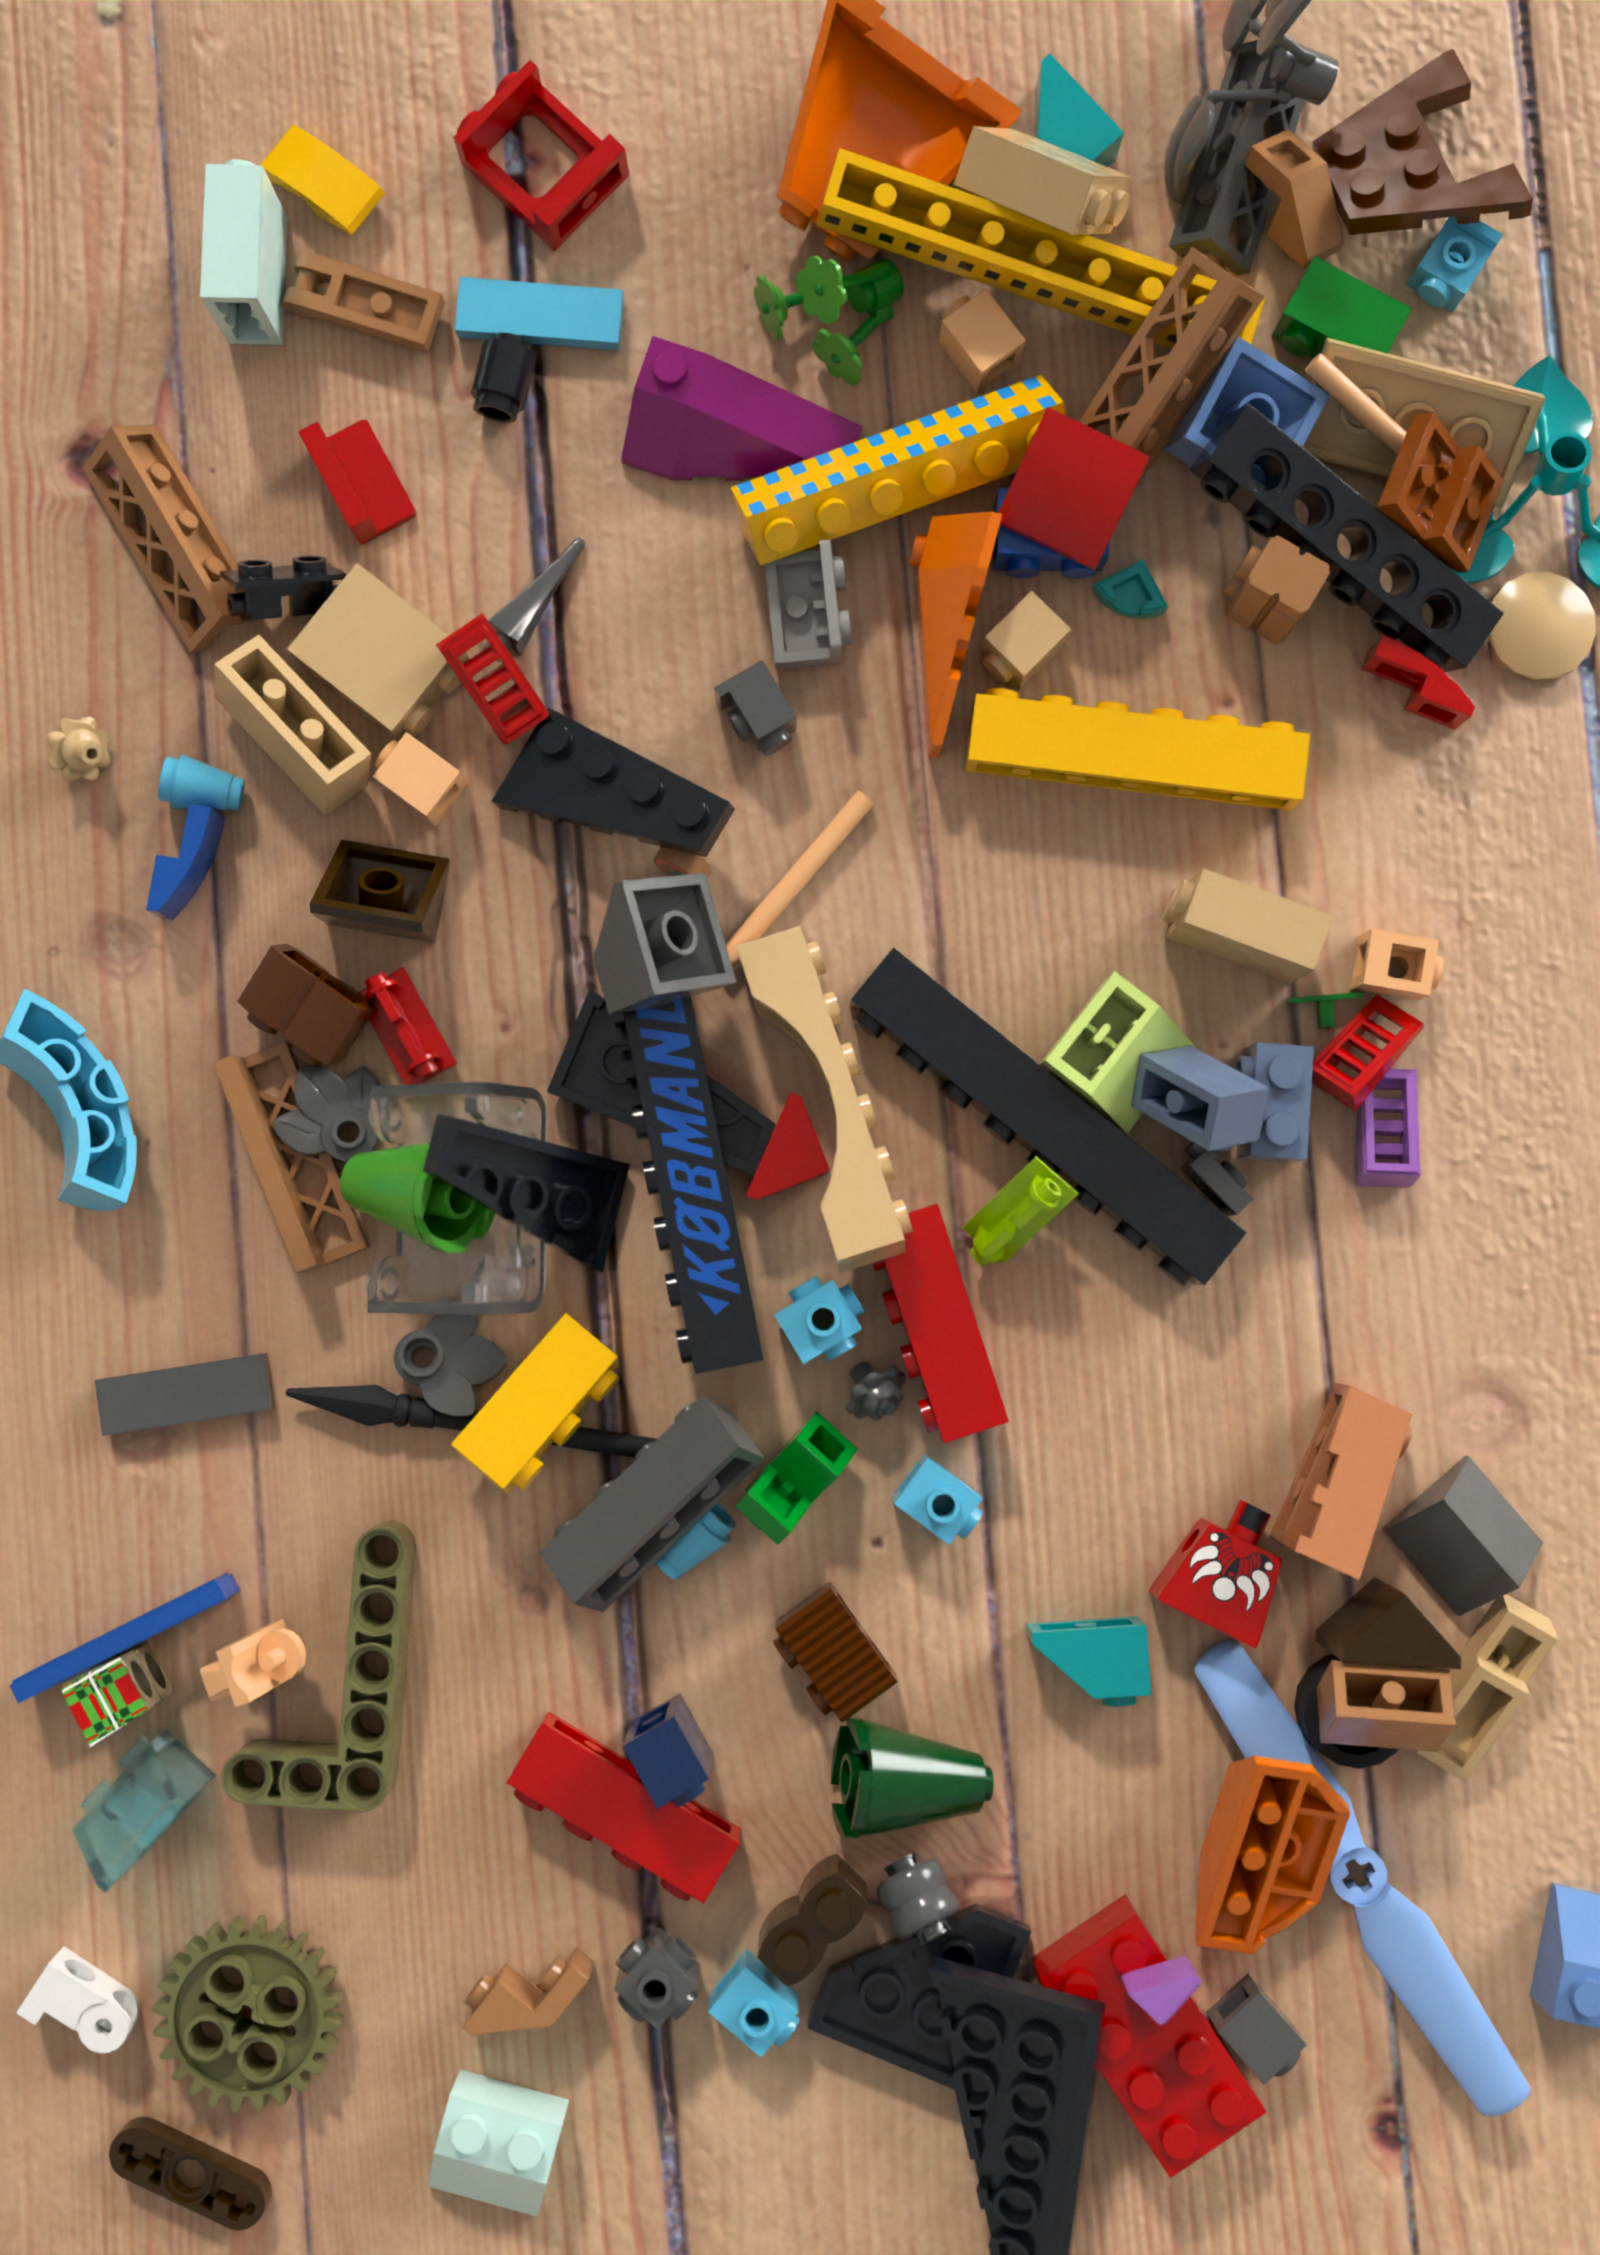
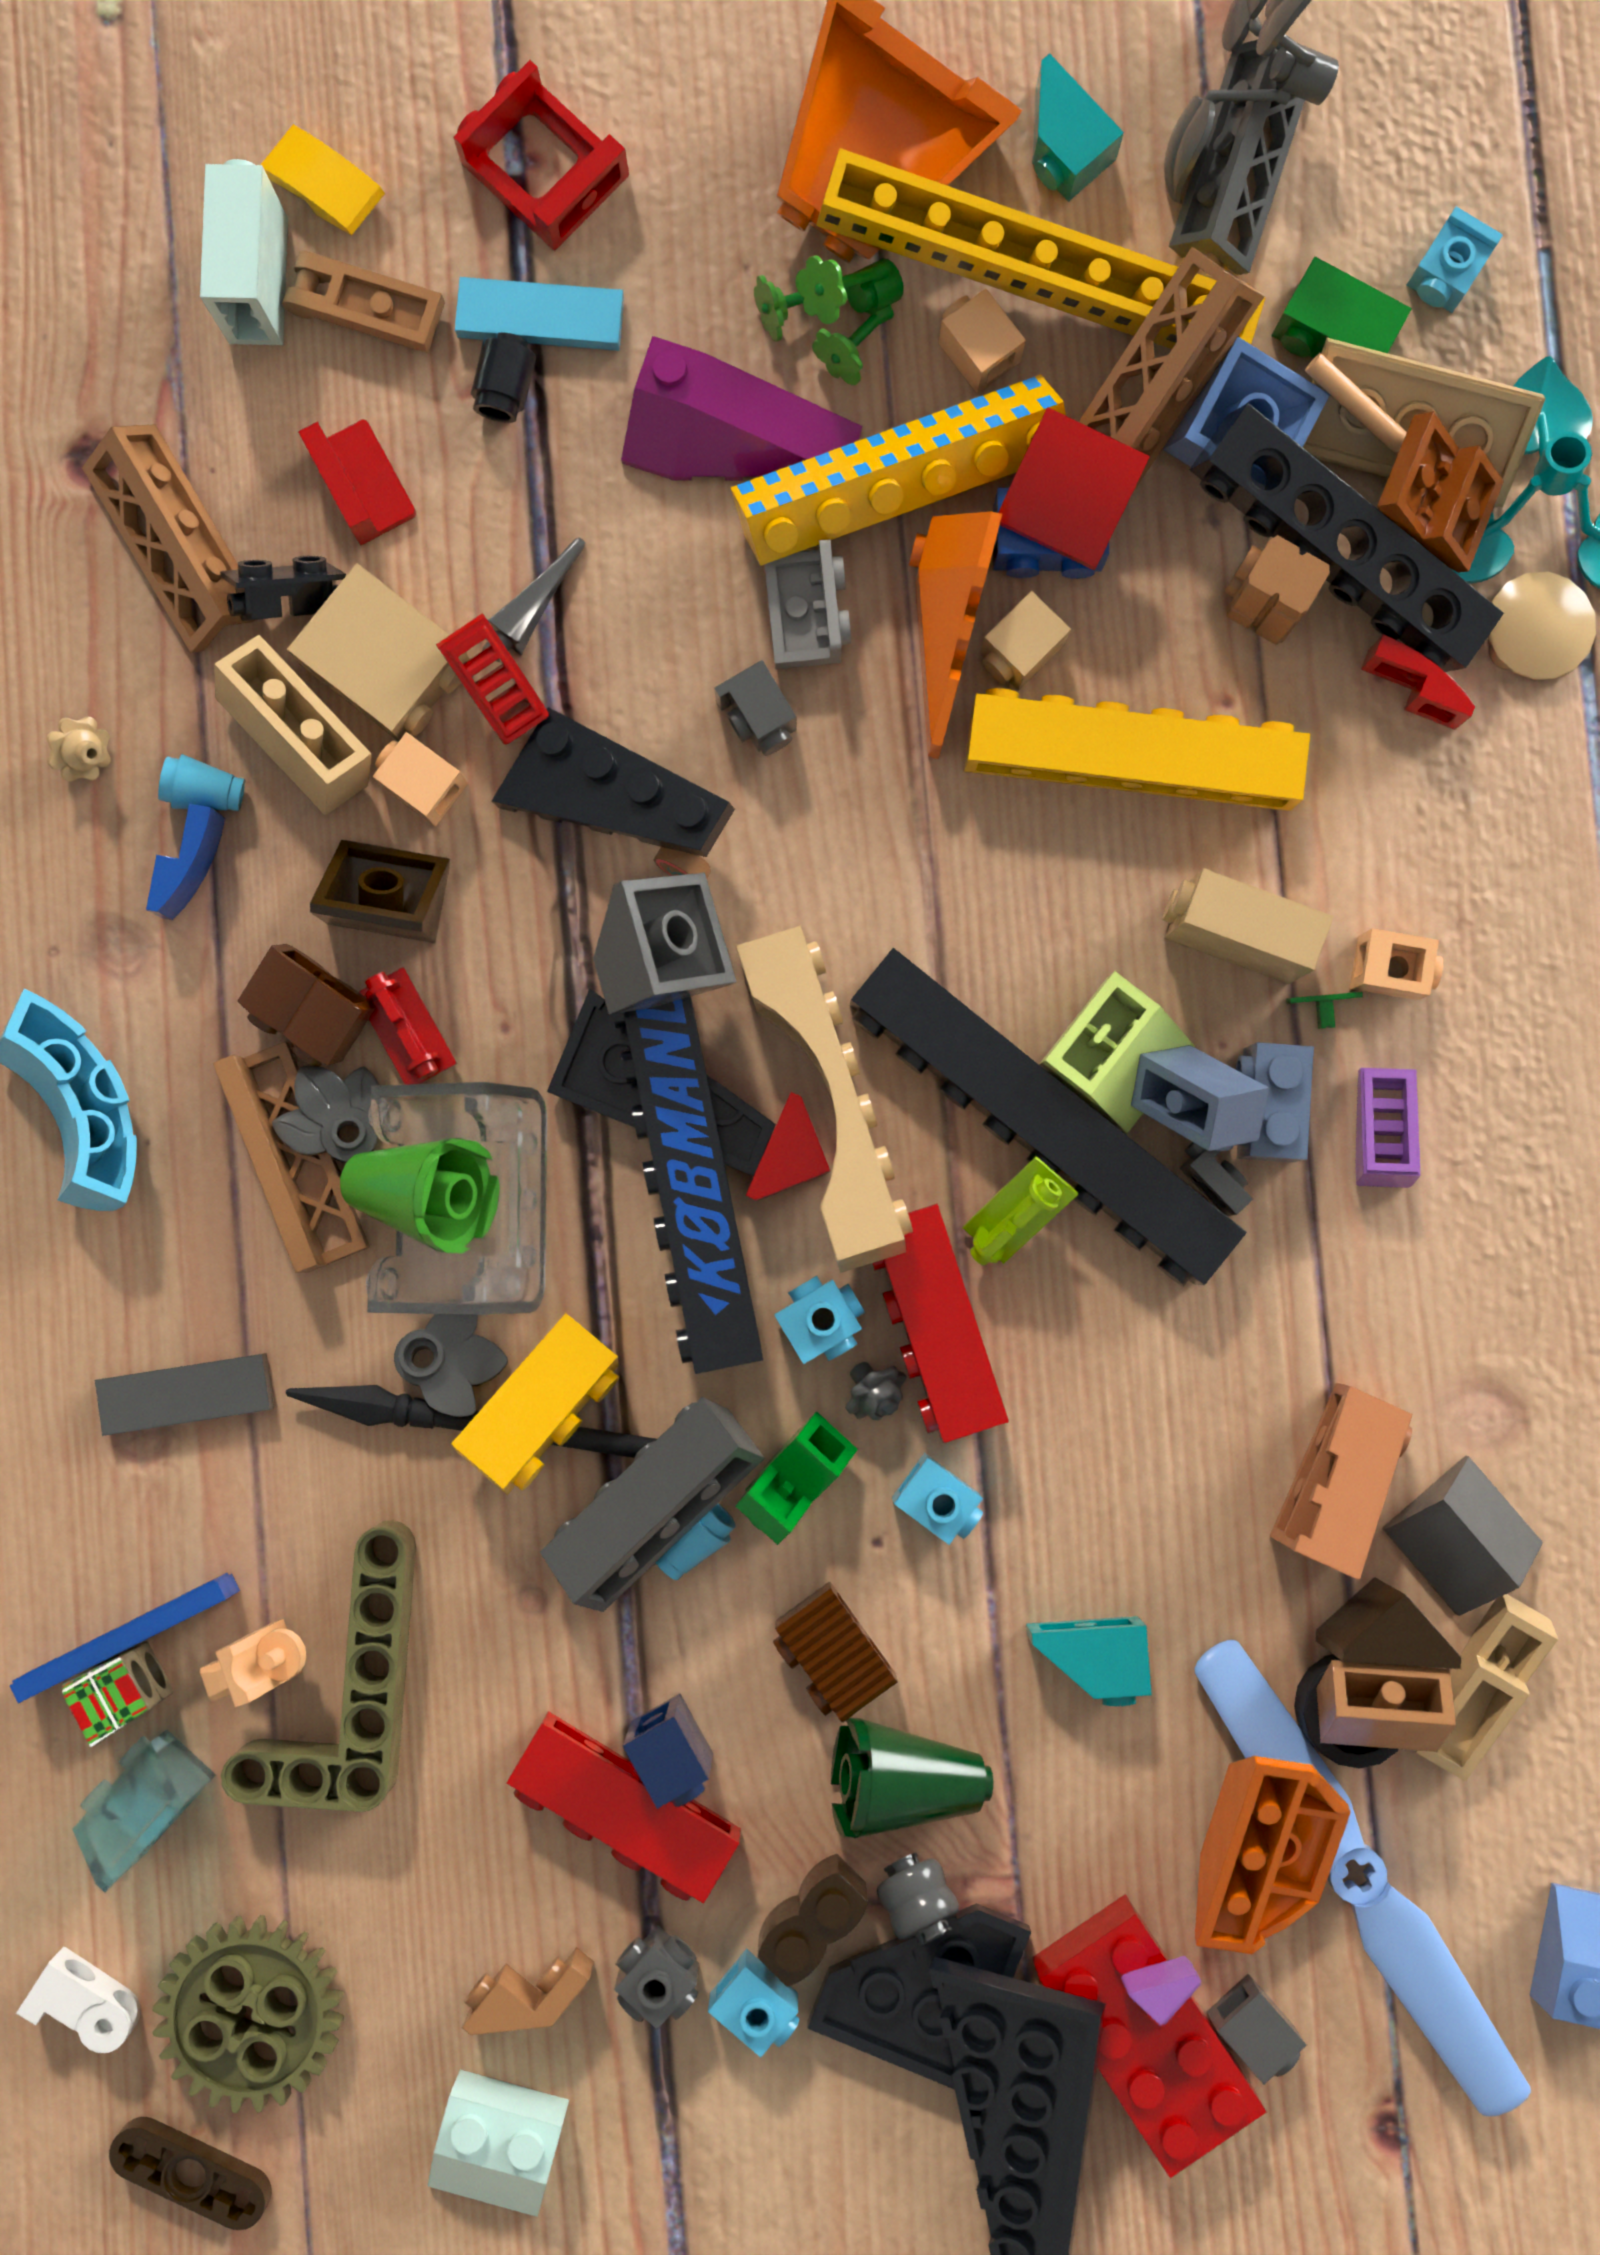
black wing [423,1114,630,1273] -> none
light nougat bar [726,790,874,969] -> none
tan brick [954,126,1131,235] -> none
teal tile [1092,559,1168,619] -> none
torso [1149,1499,1282,1649] -> none
medium nougat slope [1244,129,1344,269] -> none
red slope [1312,994,1424,1112] -> none
reddish brown wing [1313,49,1533,235] -> none

